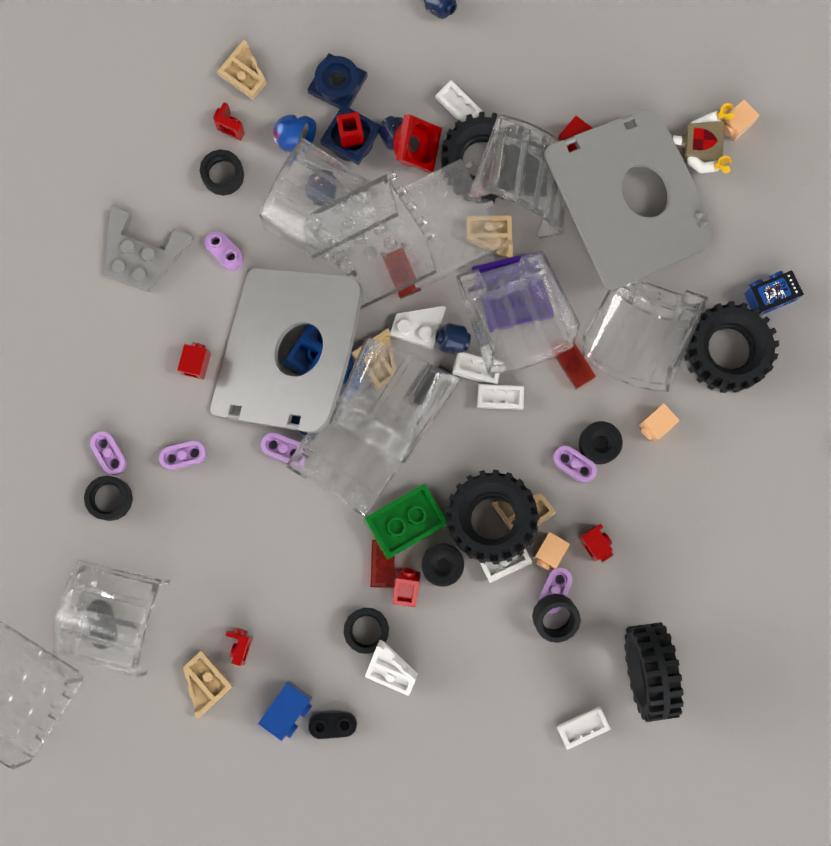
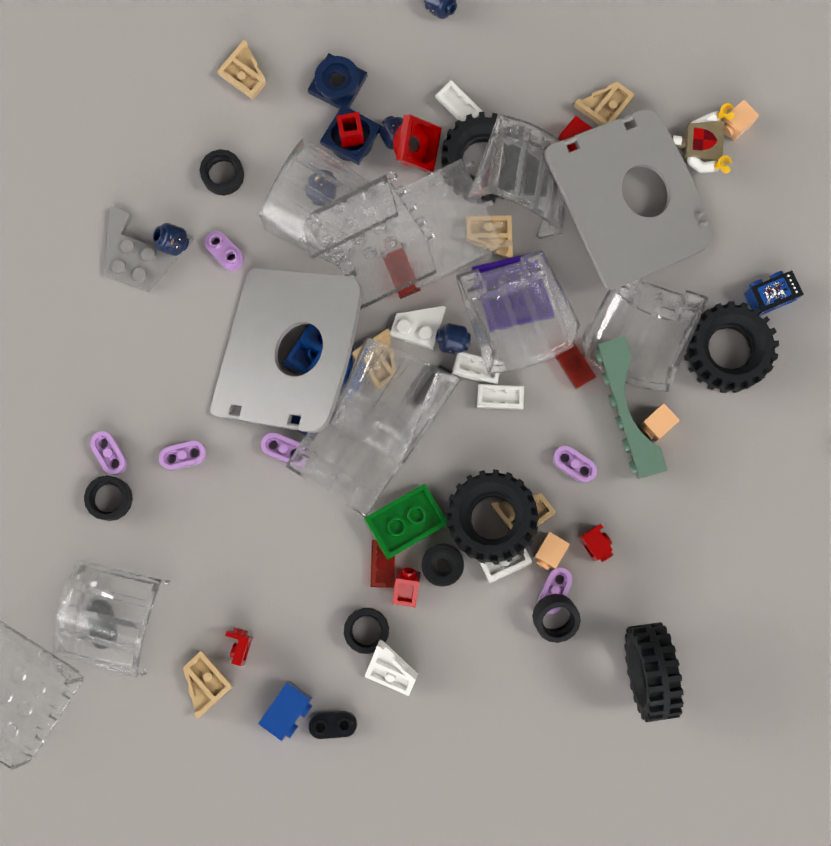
red brick [177,342,211,380] -> none
red bracket [213,102,245,141] -> none
blue helmet [273,115,316,152] -> none
white plate [556,706,611,750] -> none
black tyre [579,421,623,465] -> none
none -> dark blue head [152,223,189,256]
none -> tan wing [573,82,635,126]
none -> sand green arch [594,336,668,479]

